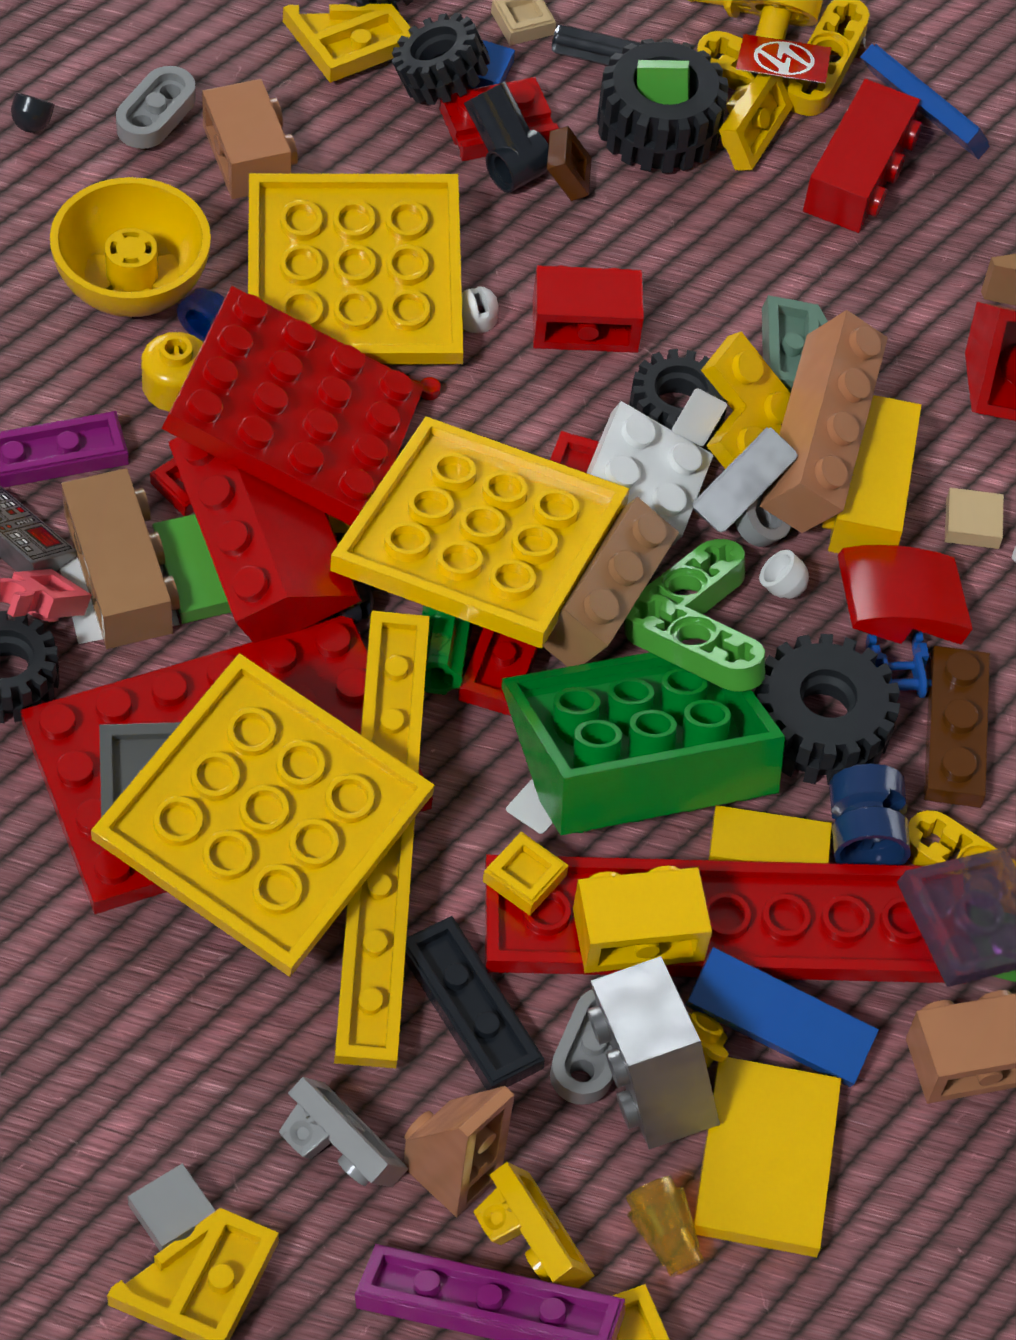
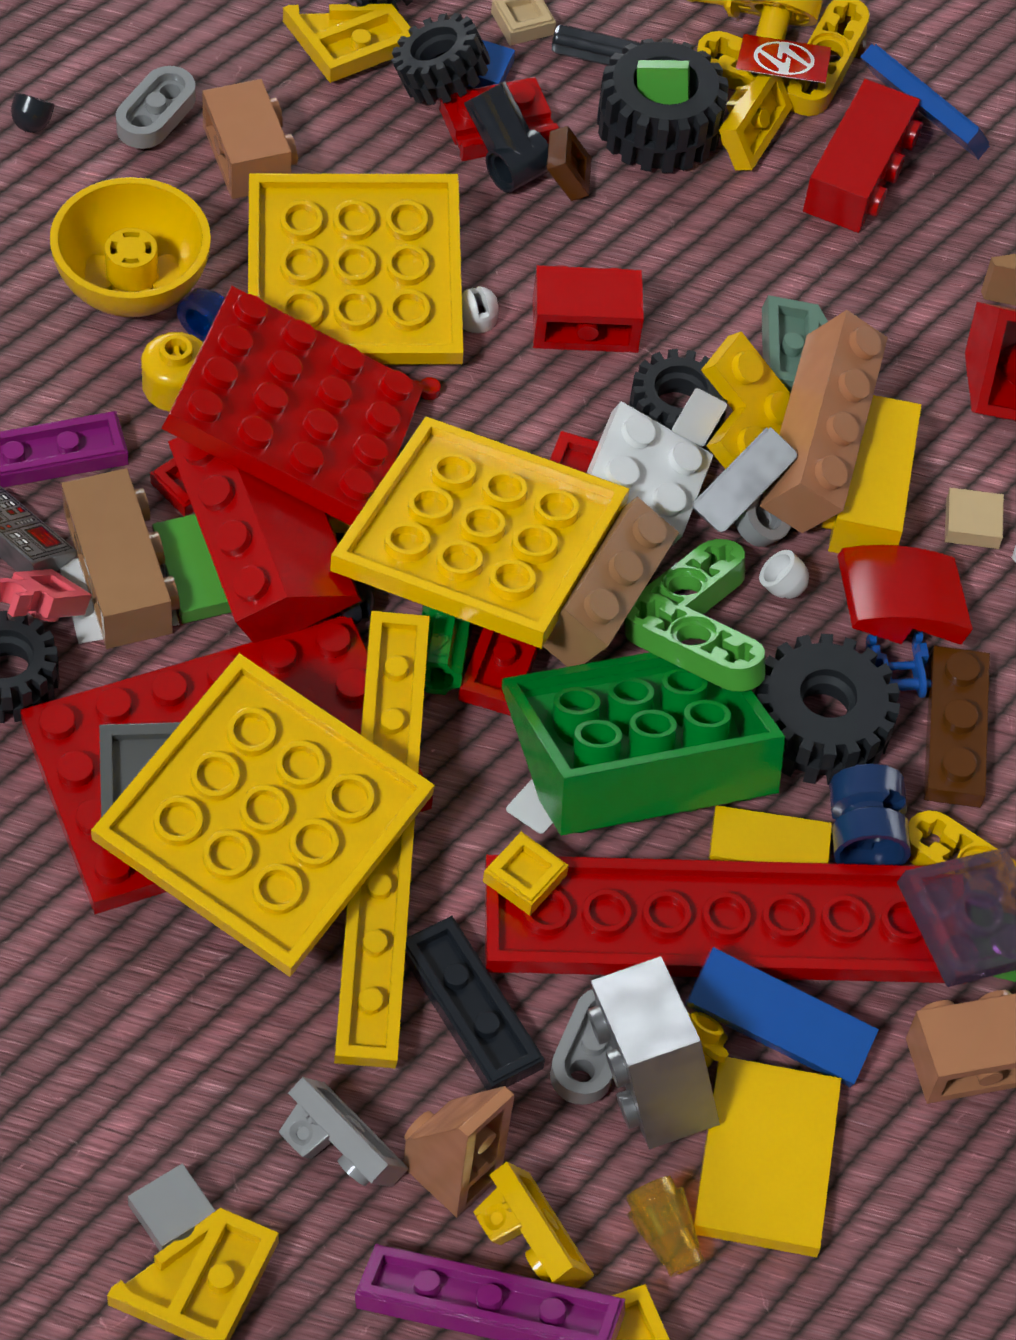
yellow brick [573,866,712,973] -> none

